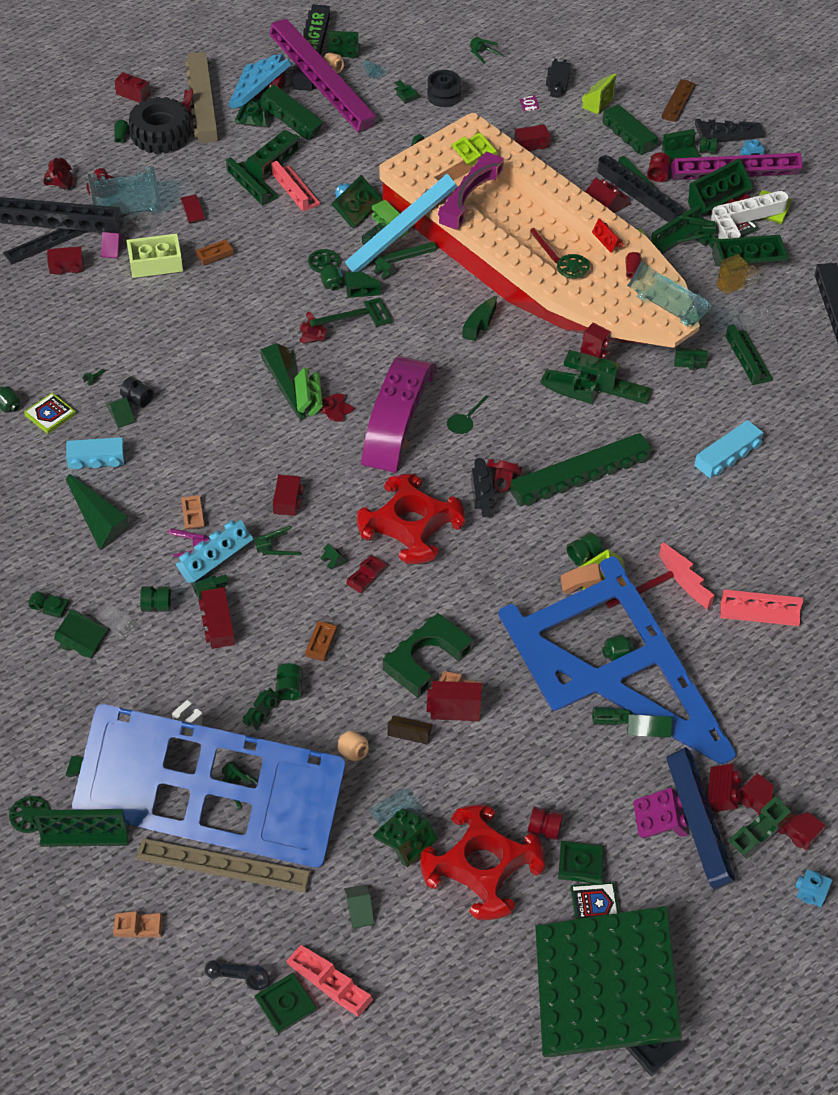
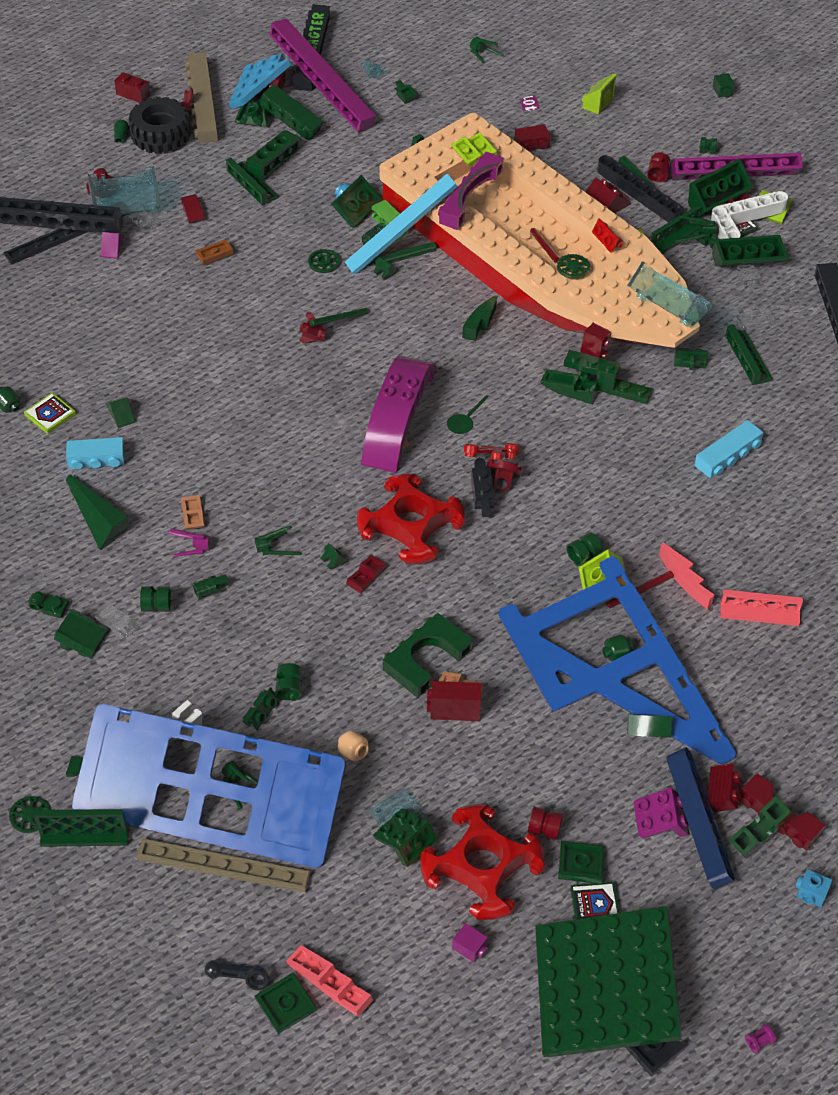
dark red tile [43,157,75,190] -> none
dark red brick [47,246,84,275] -> none
dark green hand [83,369,105,386] -> none
nougat slope [113,911,163,937] -> none
black wheel [120,376,154,408] -> none
yellowish green brick [127,234,183,278] -> none
medium azure brick [175,520,253,583] -> none
dark red brick [198,587,235,649] -> none
dark green wedge [261,343,306,421] -> none
coral fence [271,161,320,212] -> none
dark red brick [273,474,304,516] -> none
bright green piece [294,367,323,416] -> none
dark orange plate [305,621,337,661] -> none
dark red plate [319,394,354,422] -> none
dark green head [320,264,344,291] -> none
light nougat head [323,53,344,74] -> none
dark green bracket [328,31,360,58] -> none
dark green slope [344,884,374,929] -> none
dark green slope [345,271,381,298] -> none
dark green tile [364,298,392,328] -> none
dark brown panel [387,716,433,745] -> none
black wheel [427,70,461,107] -> none
dark green brick [510,433,651,507] -> none
black hinge [546,58,570,97] -> none
nougat slope [560,563,603,593] -> none
dark green hinge [592,707,630,726] -> none
dark green brick [602,104,658,155] -> none
dark red cone [625,252,642,279] -> none
reddish brown plate [661,79,695,122] -> none
dark green bracket [662,129,700,165] -> none
black wing [695,119,764,143] -> none
clear yellow brick [717,254,748,295] -> none
dark azure brick [740,139,765,155] -> none
none -> magenta brick [452,923,488,963]
none -> red plant [464,443,521,460]
none -> dark green brick [712,73,735,98]
none -> magenta bush [745,1024,776,1054]

